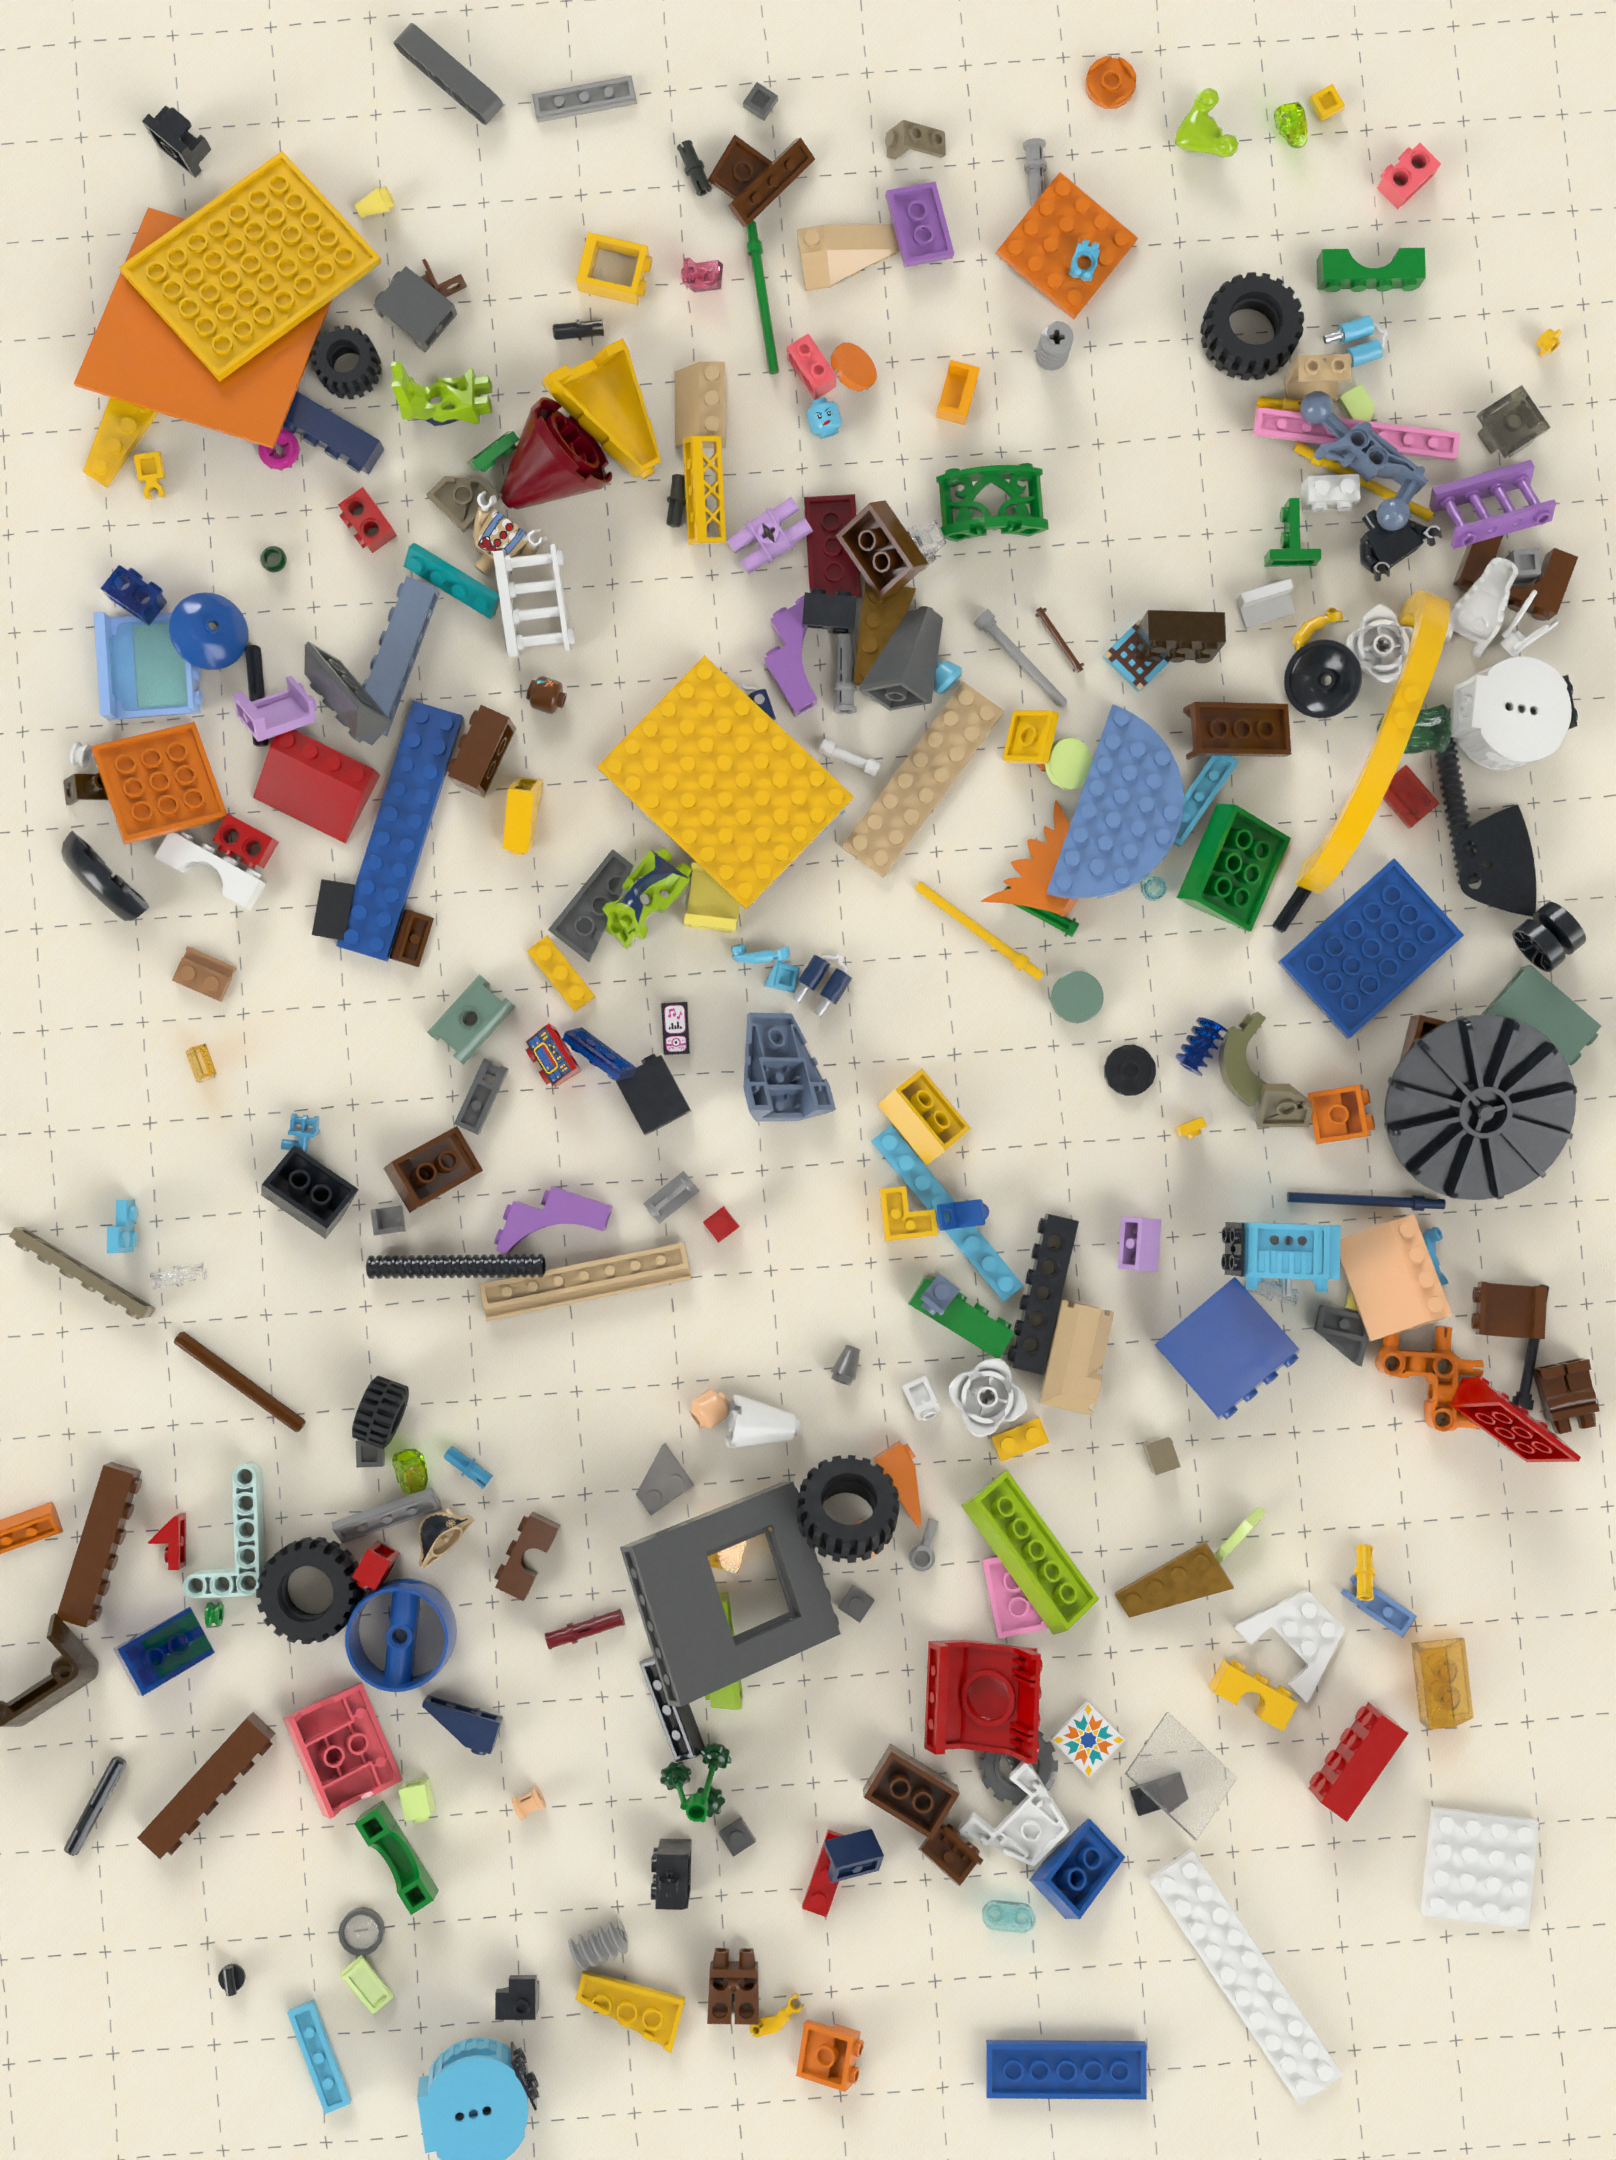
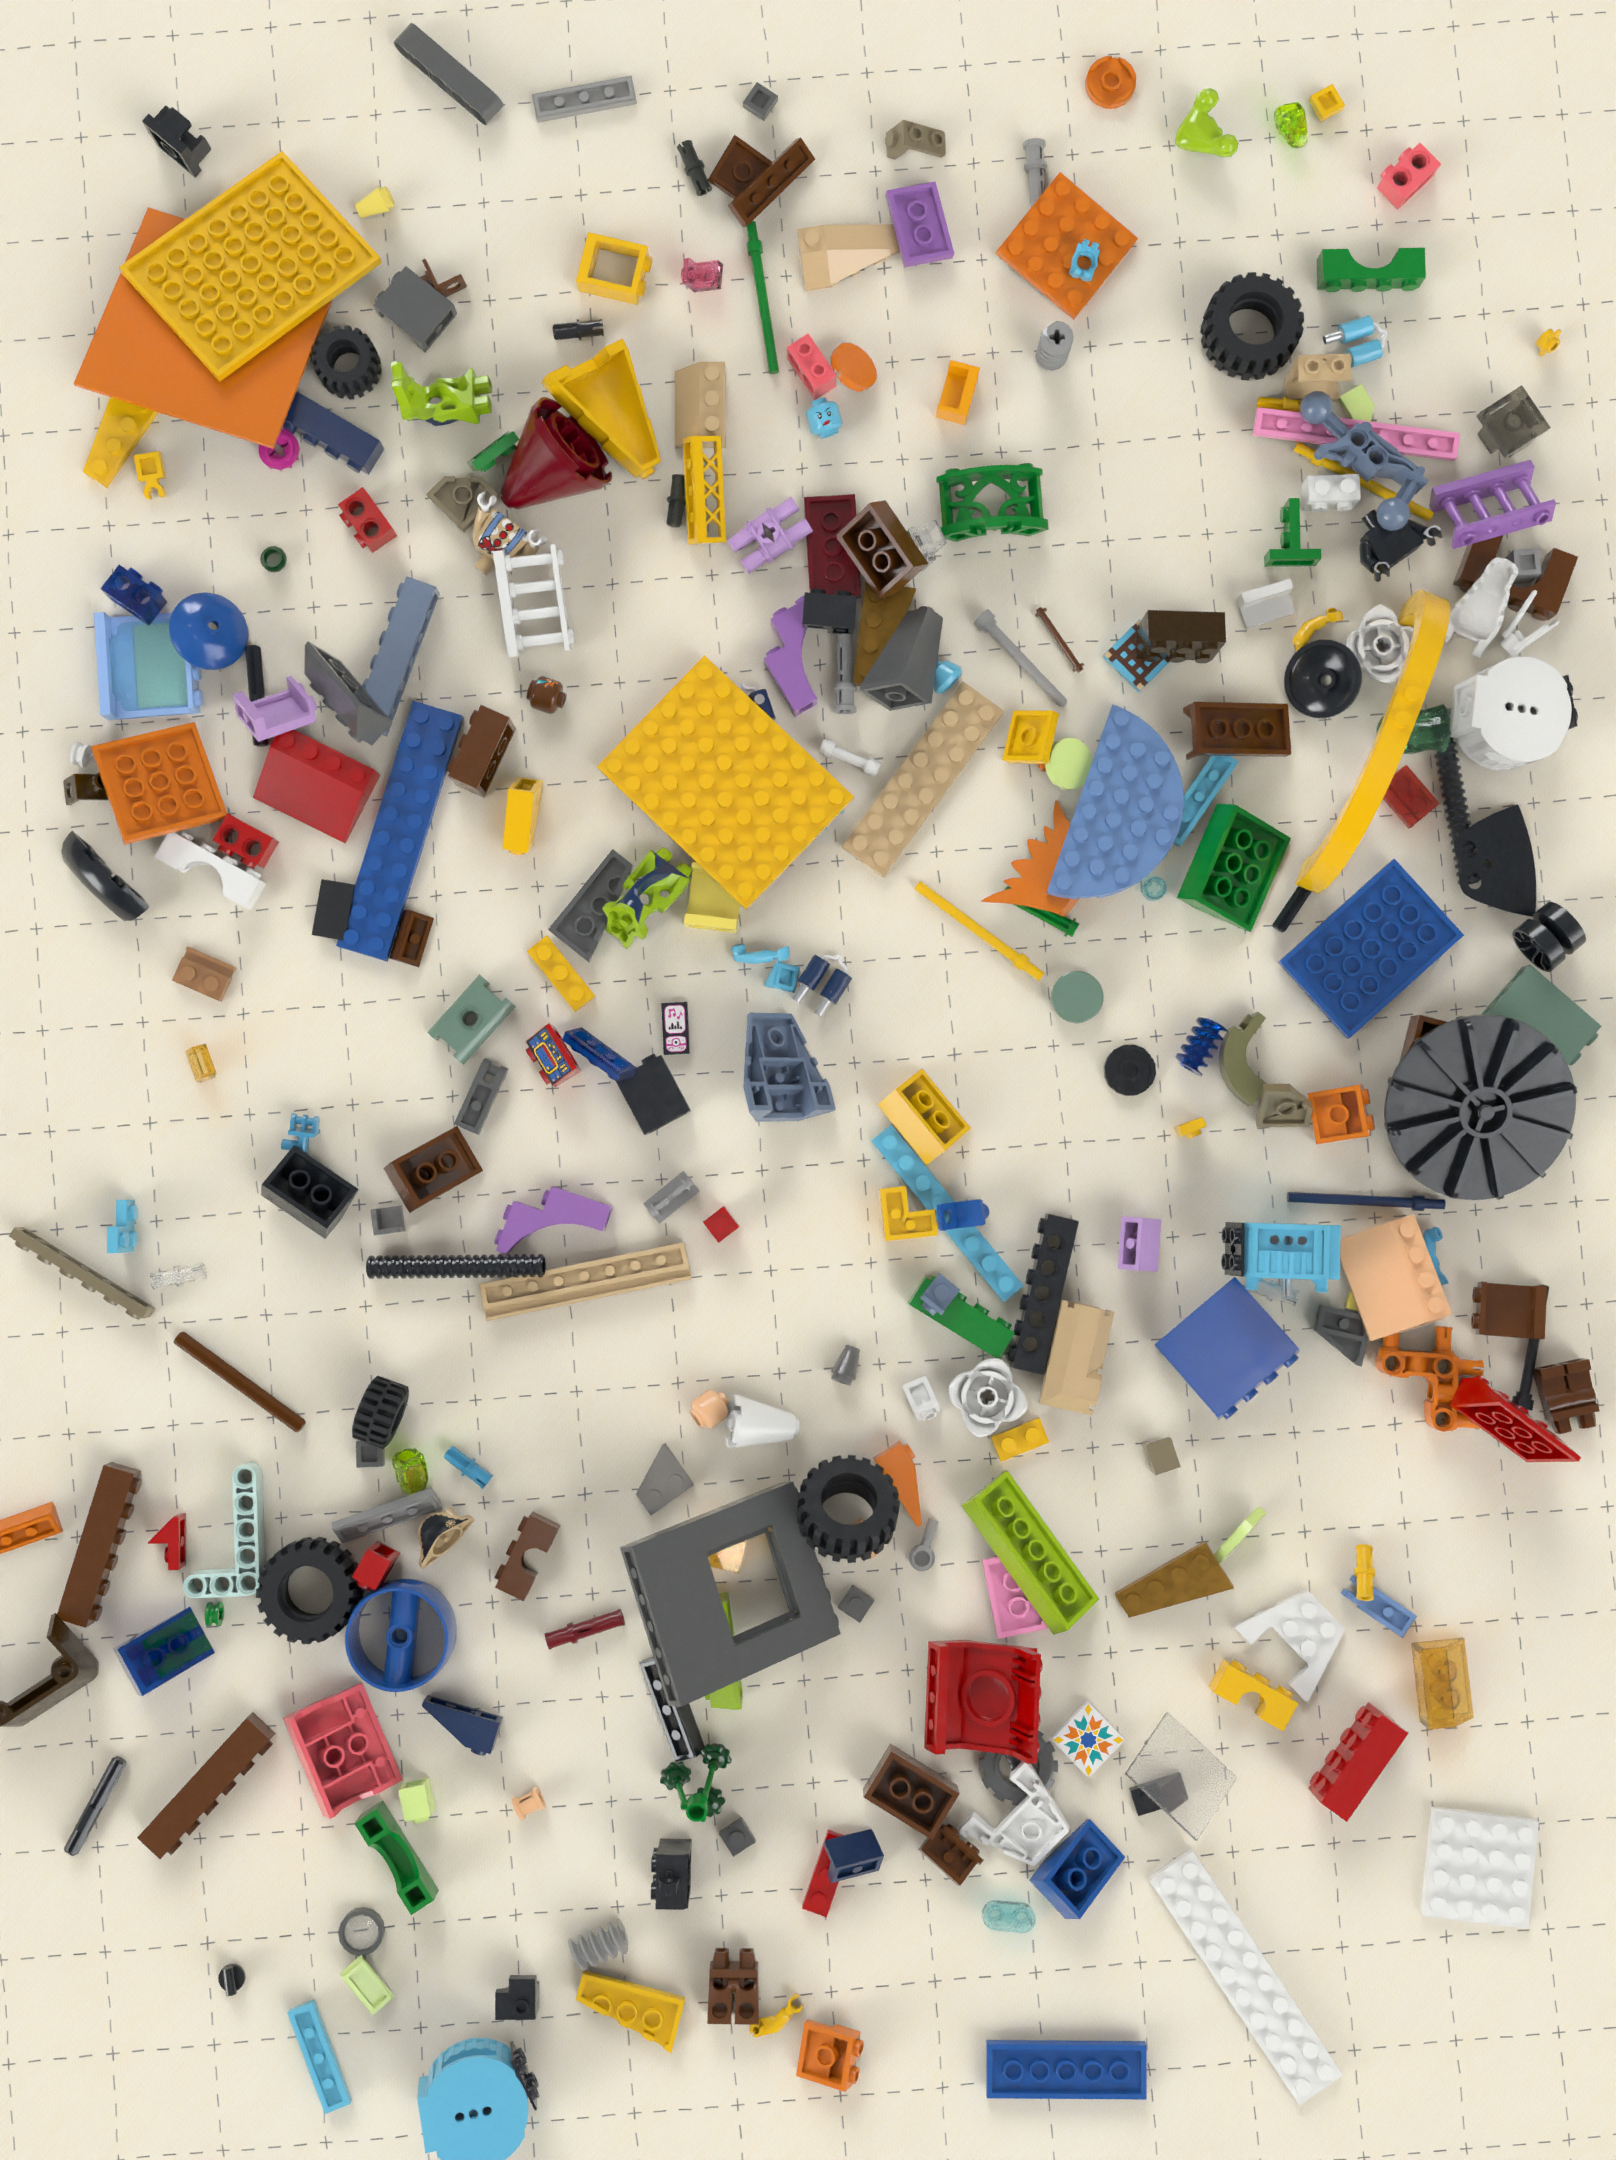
teal plate [403,543,500,619] -> none

